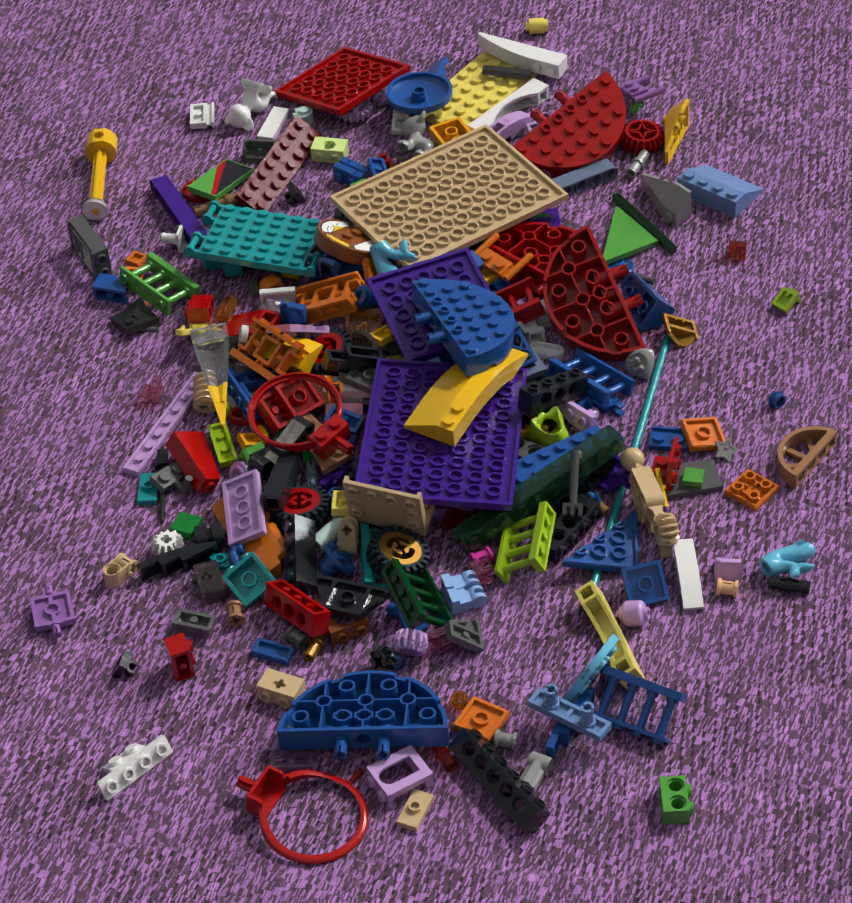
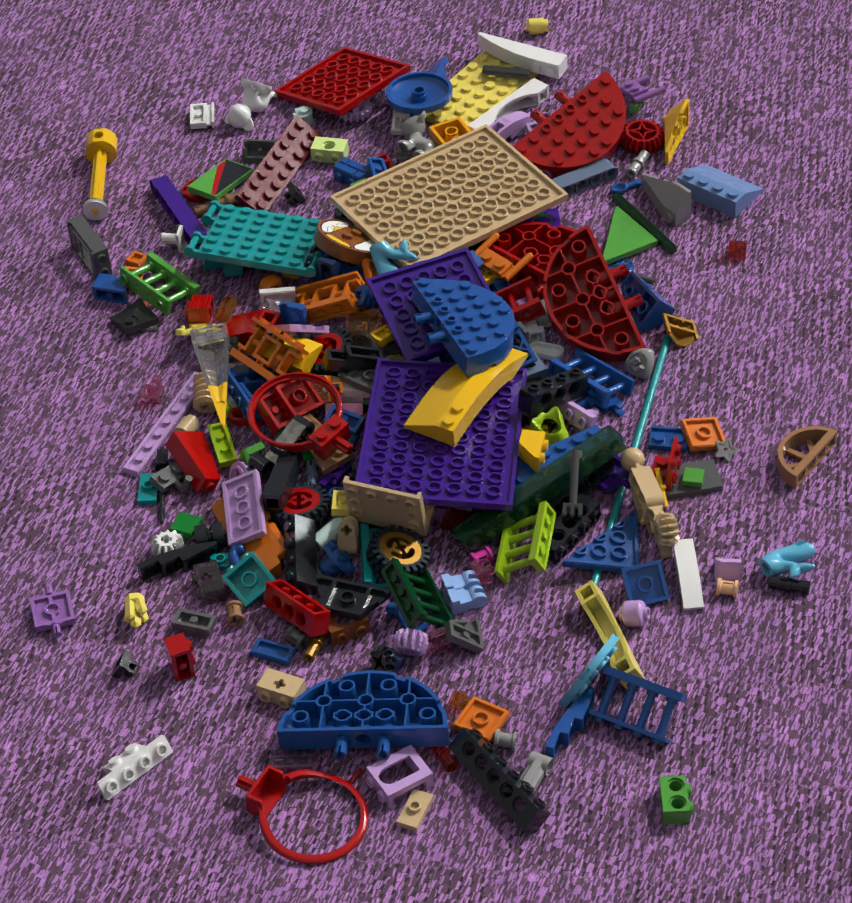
tan piece [103,552,139,589] -> none
light orange bracket [236,425,269,449] -> none
white tile [237,325,249,346] -> none
dark grey piece [249,278,260,298] -> none
white tile [257,106,289,140] -> none
medium blue plate [528,684,612,742] -> none
arm [585,491,611,516] -> none
orange tile [724,469,780,512] -> none
blue plate [768,391,786,409] -> none
lime bracket [771,286,802,314] -> none
none -> light yellow rock [124,593,149,629]
none -> tan brick [174,414,199,431]
none -> yellow slope [519,429,549,472]
none -> blue piece [611,179,641,194]

